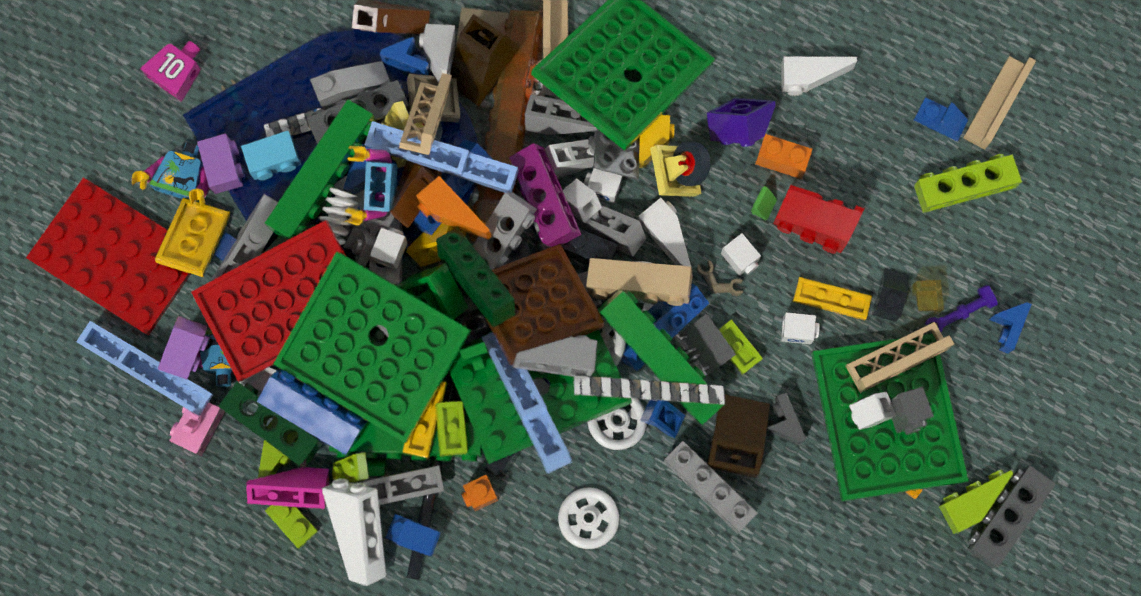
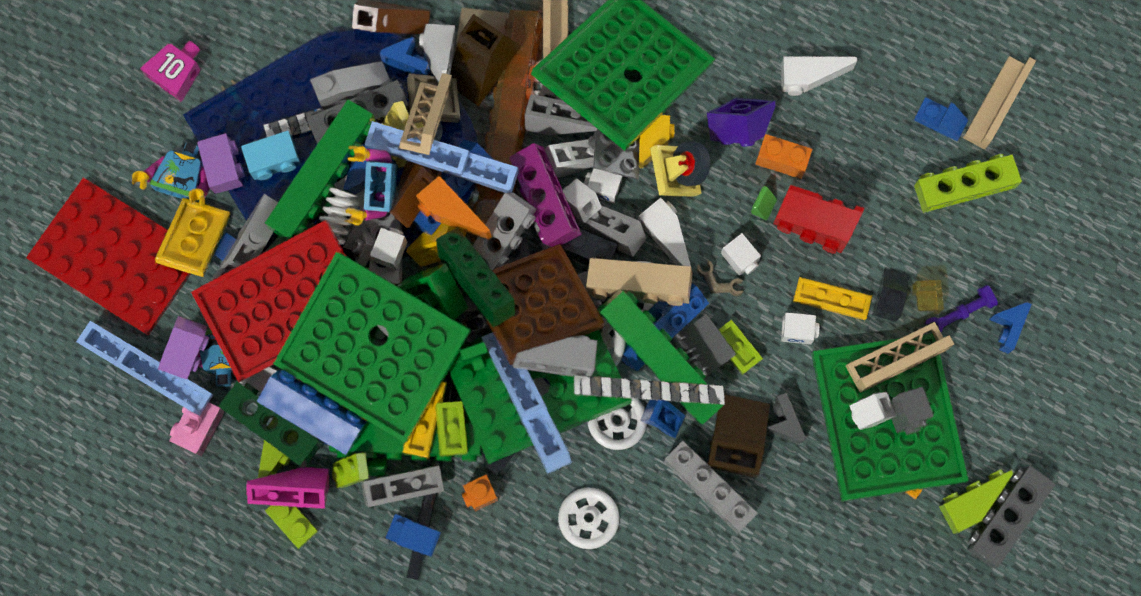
white slope [322,479,386,586] -> none

